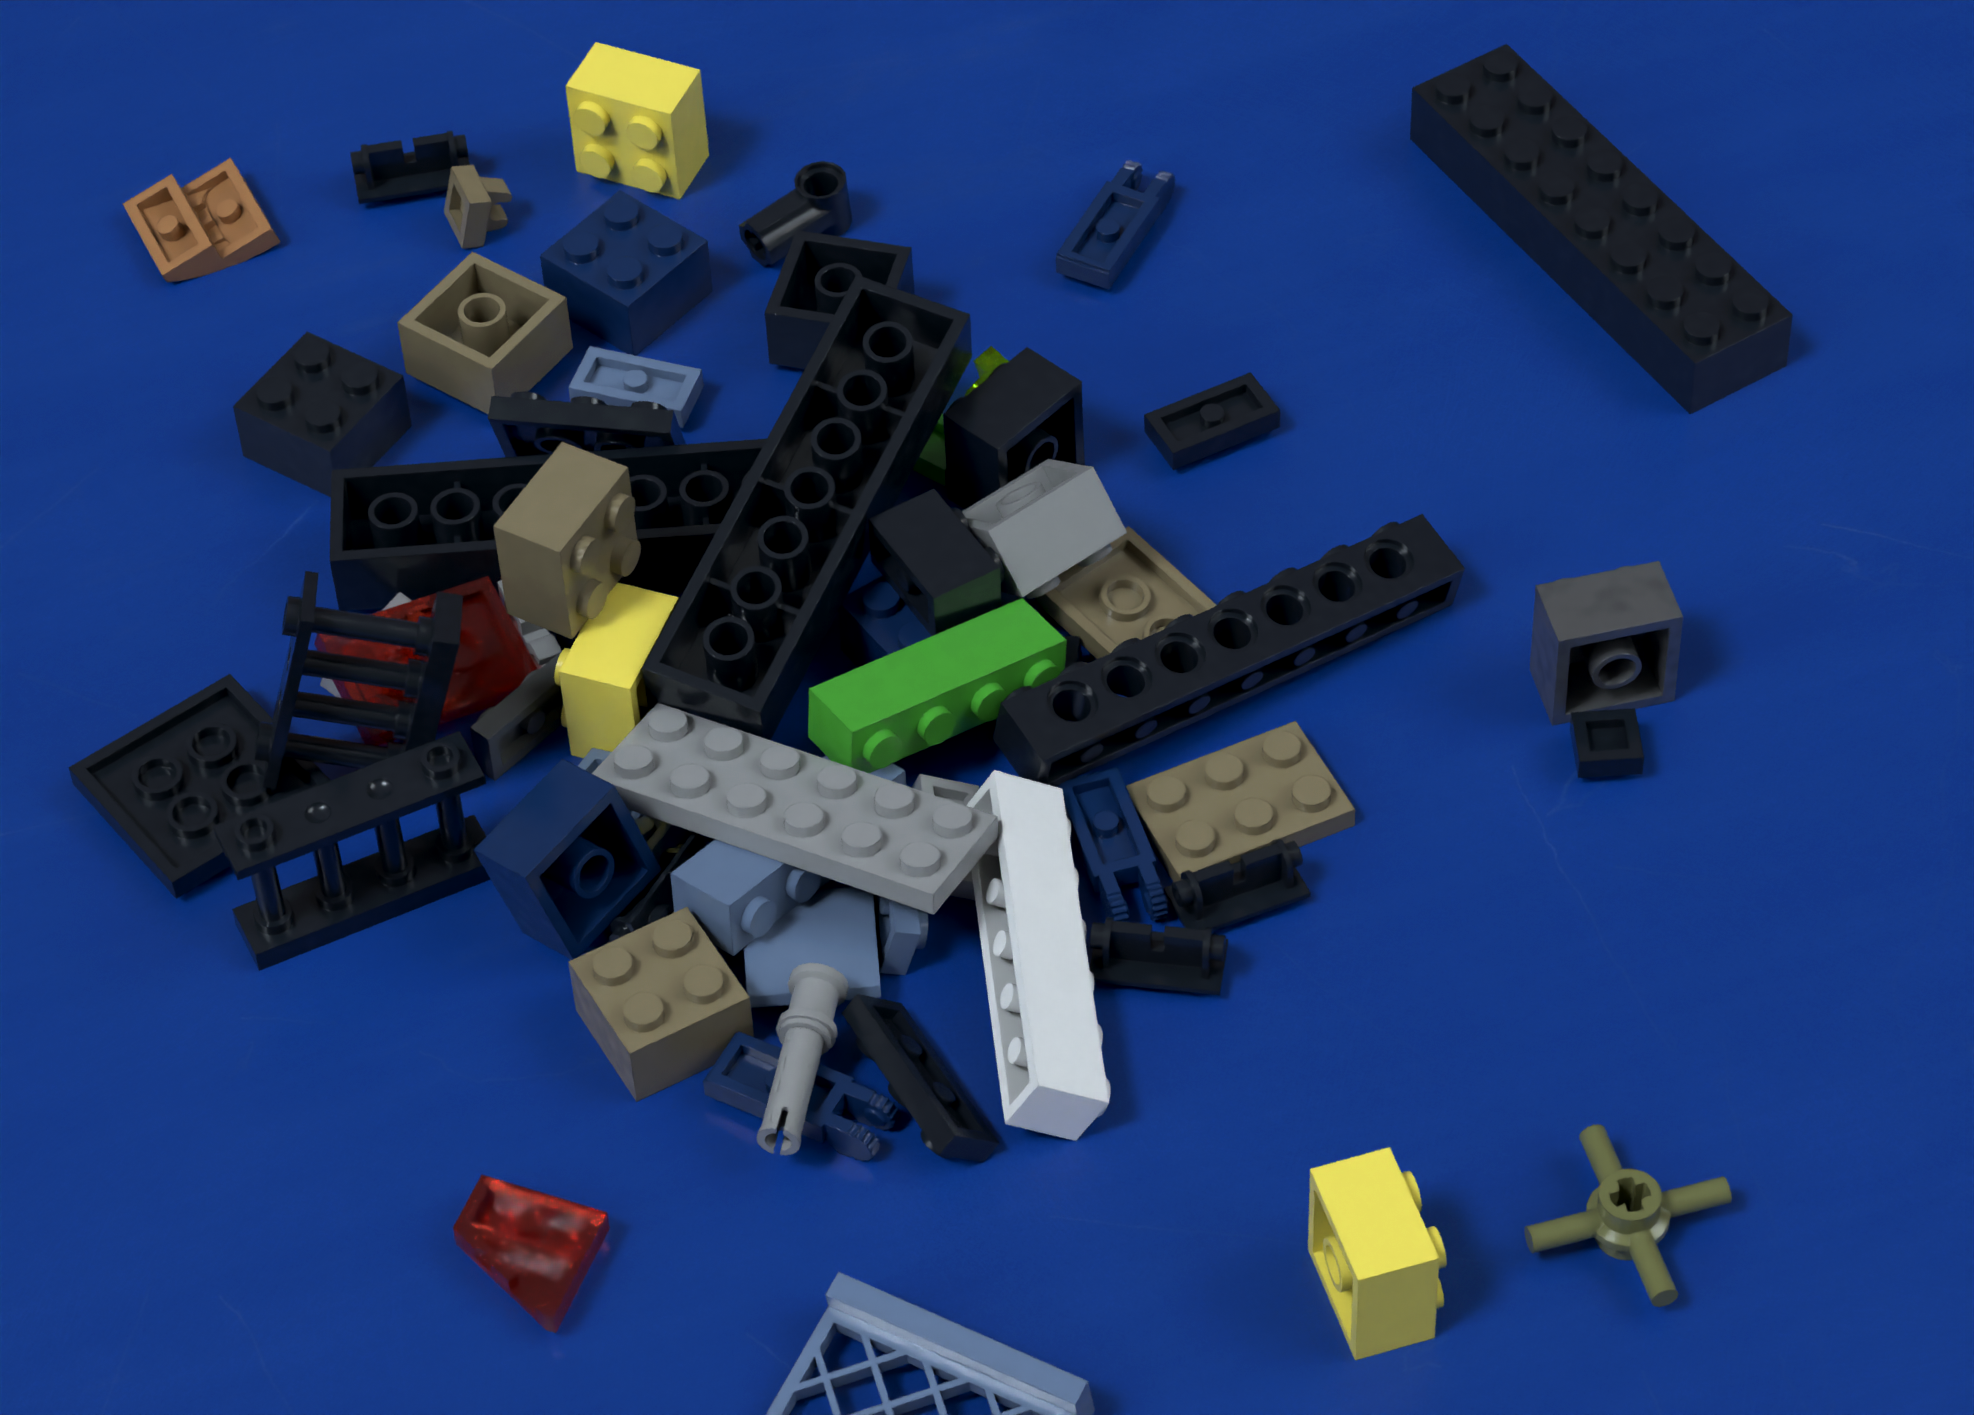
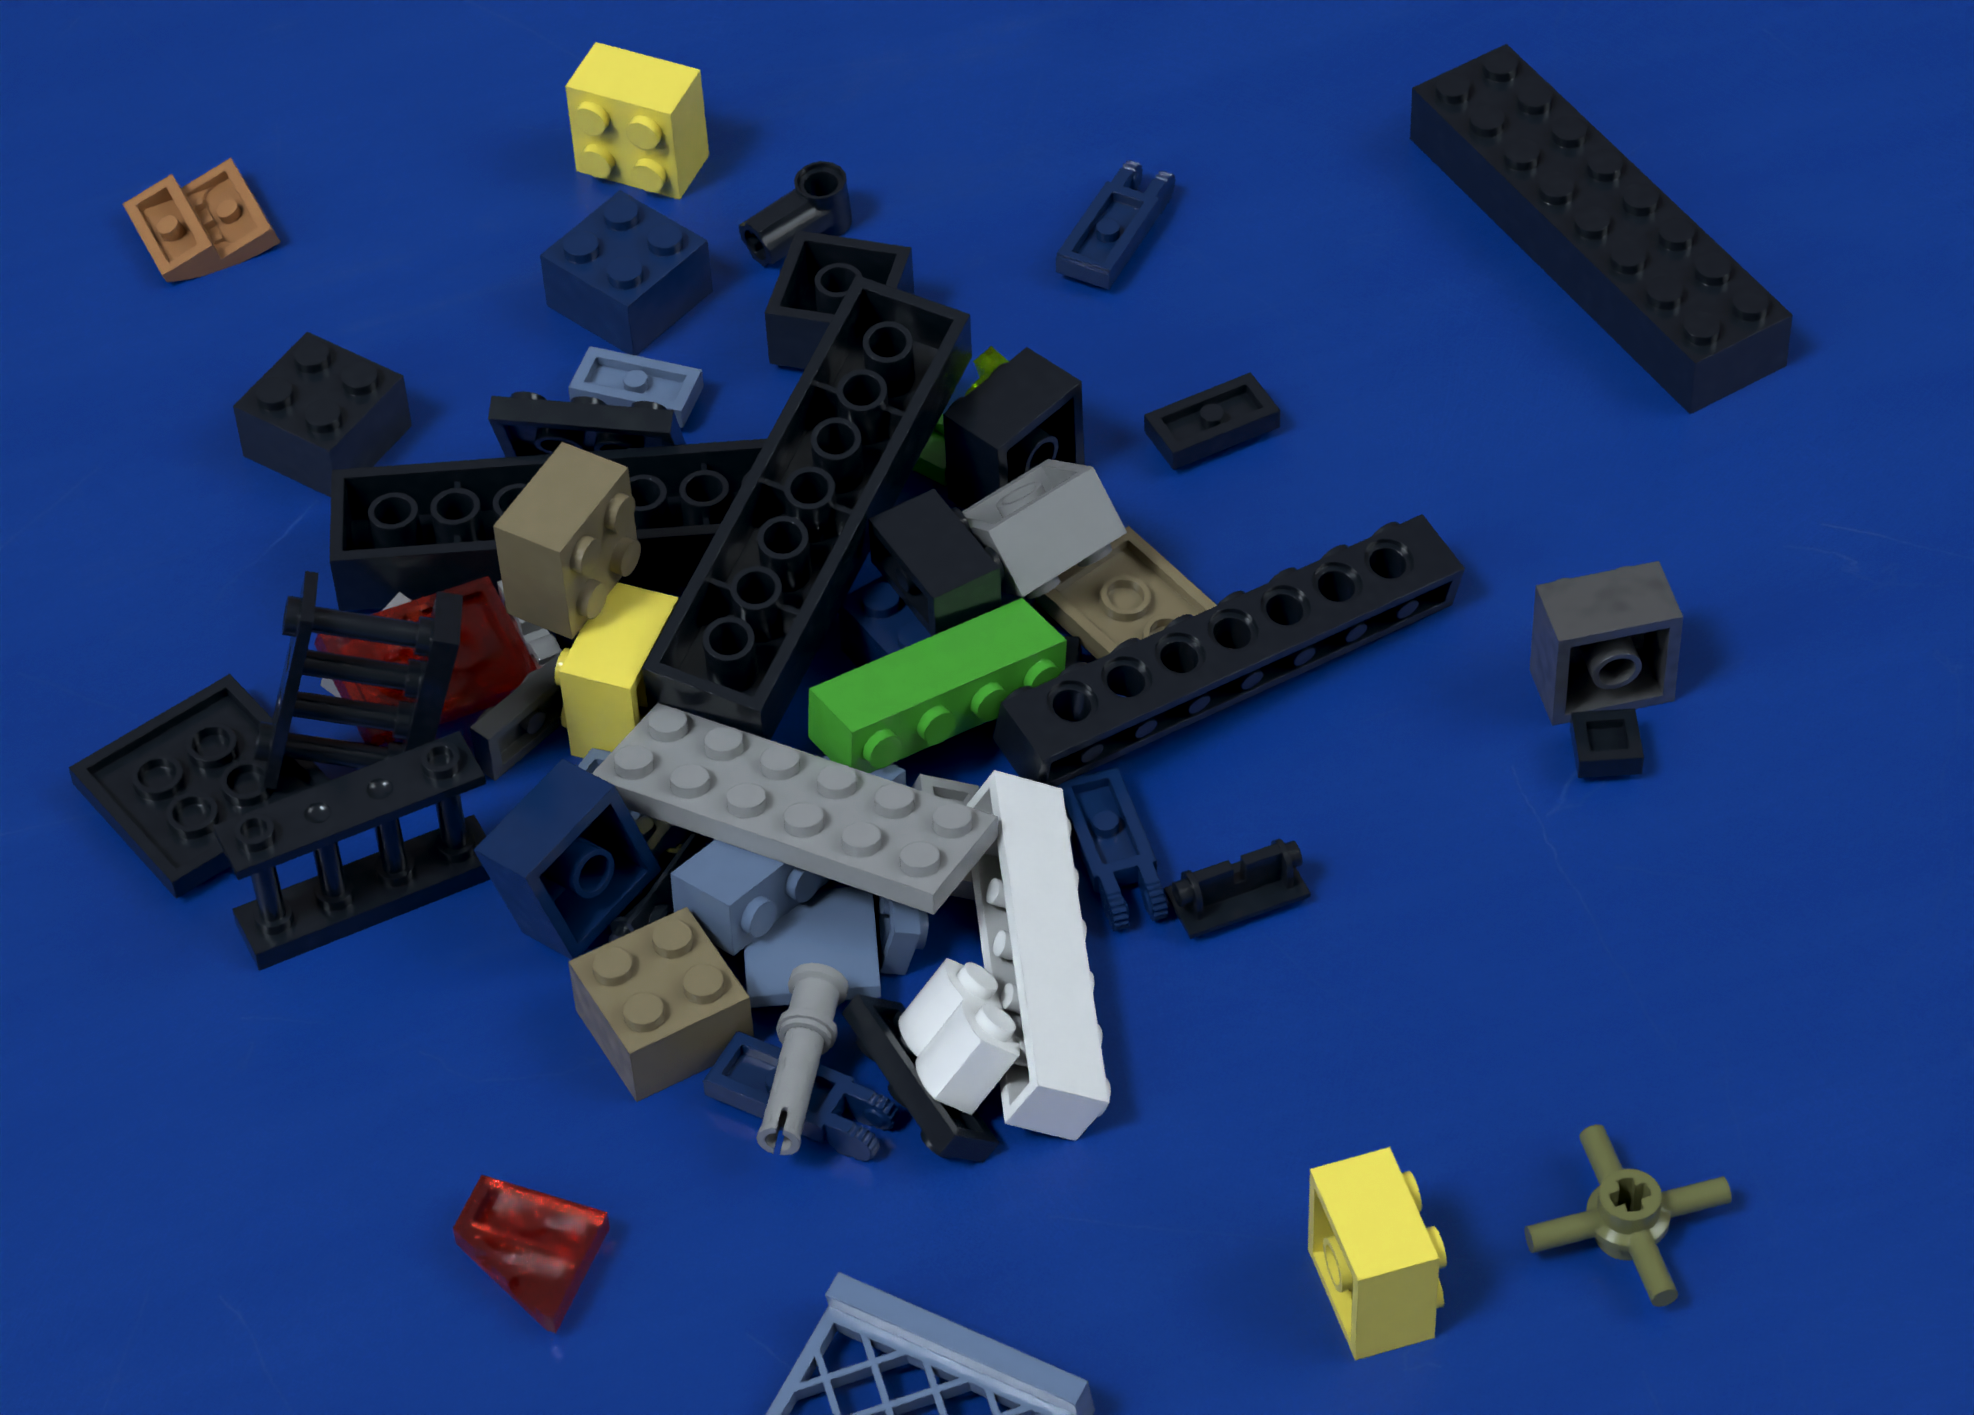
black hinge [350,130,470,204] -> none
dark tan brick [397,252,573,415] -> none
dark tan tile [444,165,512,249] -> none
black hinge [1089,917,1228,995] -> none
dark tan plate [1126,721,1355,882] -> none
none -> white brick [899,958,1020,1115]

